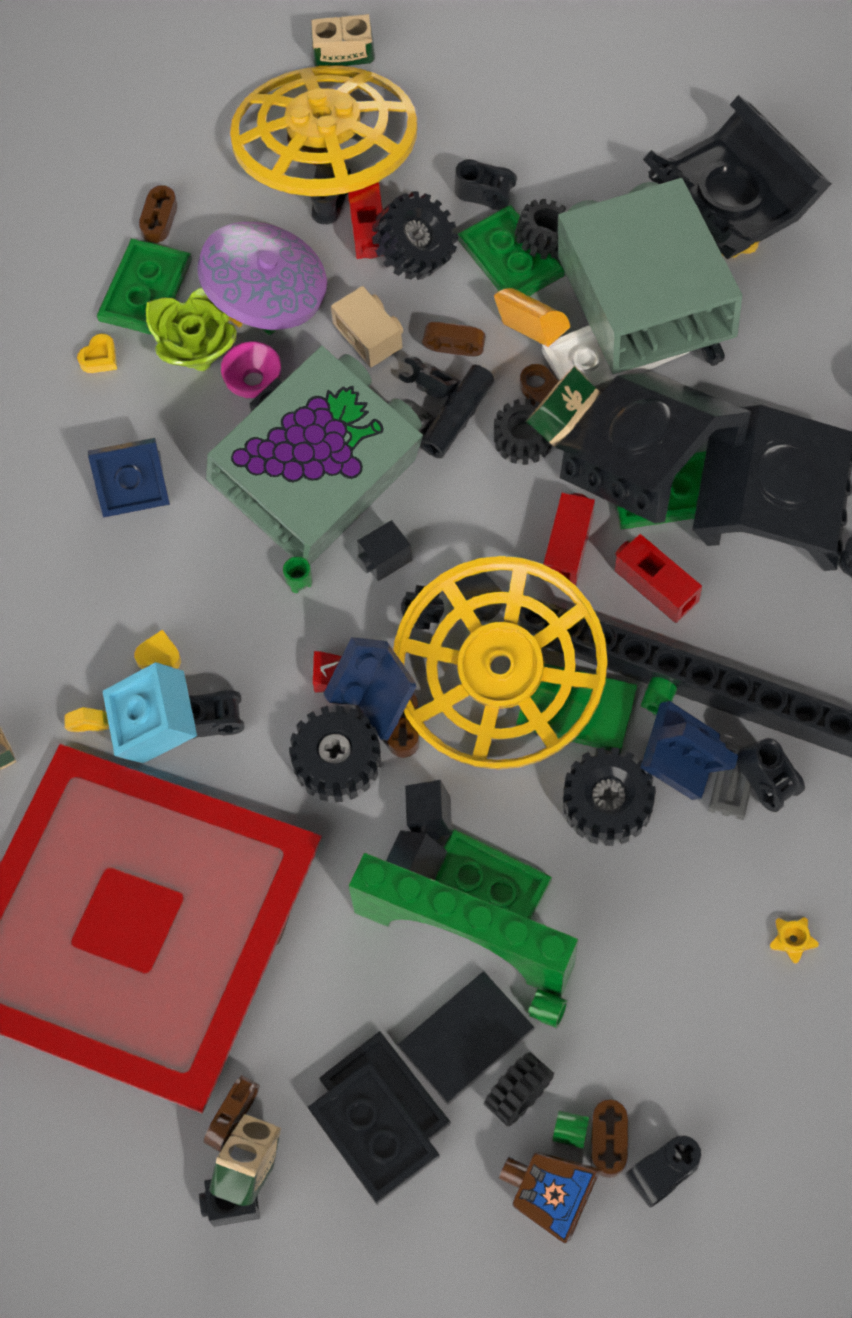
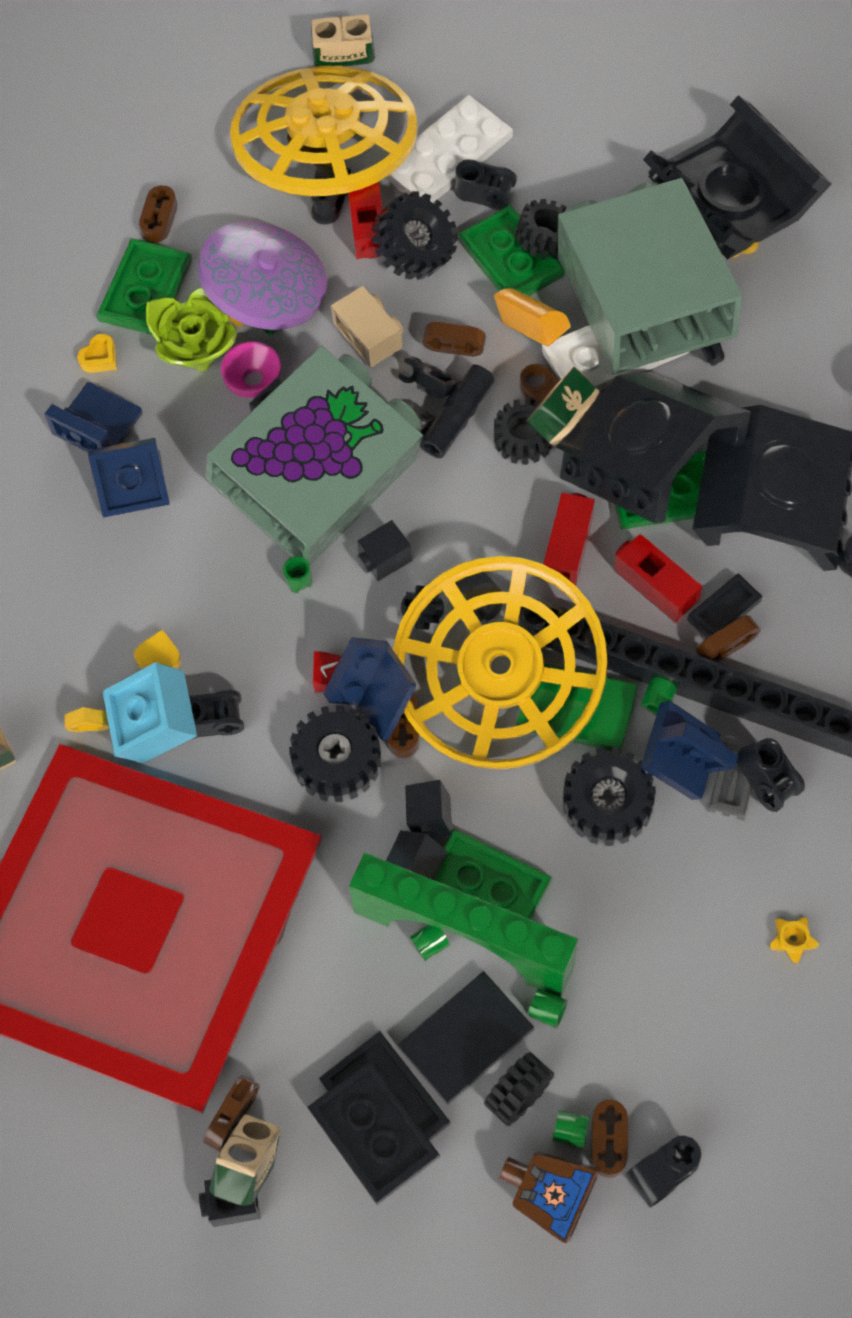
none -> dark blue bracket [44,382,143,452]
none -> white plate [385,95,513,202]
none -> green hose [410,924,451,961]
none -> black tile [687,573,763,639]
none -> reddish brown beam [696,615,761,663]

